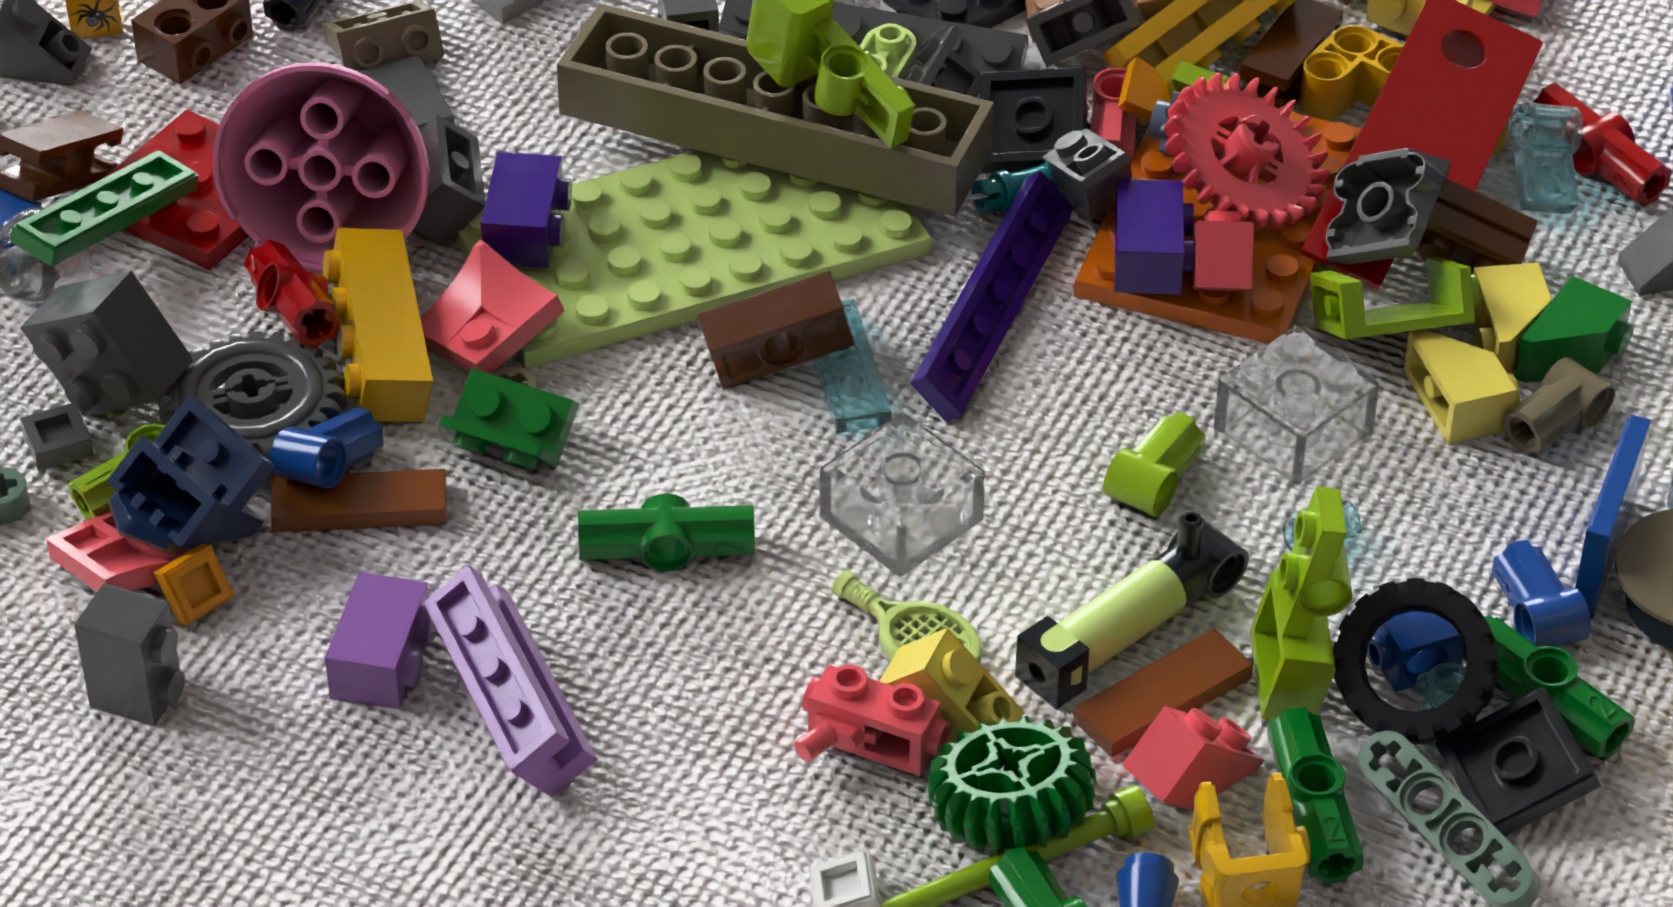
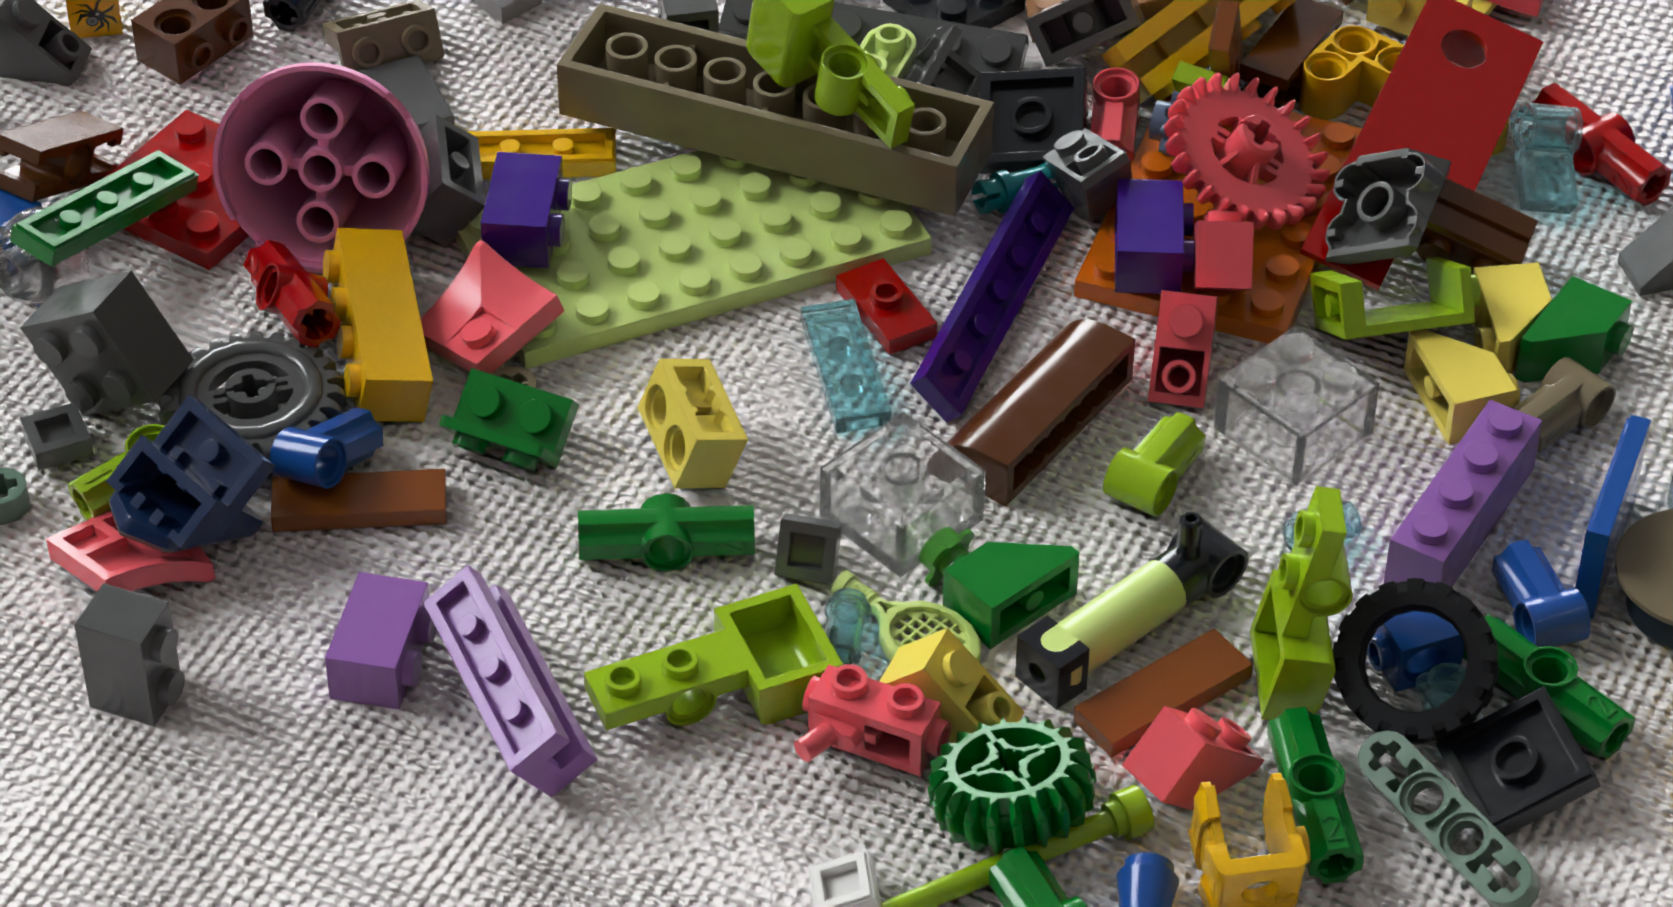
light orange tile [153,544,235,625] -> none
reddish brown piece [698,270,855,389] -> none
light orange tile [1117,57,1171,122] -> none
none -> yellow tile [467,128,616,180]
none -> lime plate [584,583,844,731]
none -> light yellow brick [637,359,748,489]
none -> dark grey tile [774,513,843,584]
none -> clear light blue pin [824,588,872,665]
none -> red plate [836,258,938,355]
none -> bright green plate [918,527,975,587]
none -> reddish brown brick [931,319,1135,507]
none -> green slope [943,541,1080,649]
none -> coral slope [1148,290,1219,408]
none -> dark orange tile [1208,0,1244,86]
none -> medium lavender brick [1384,400,1542,587]

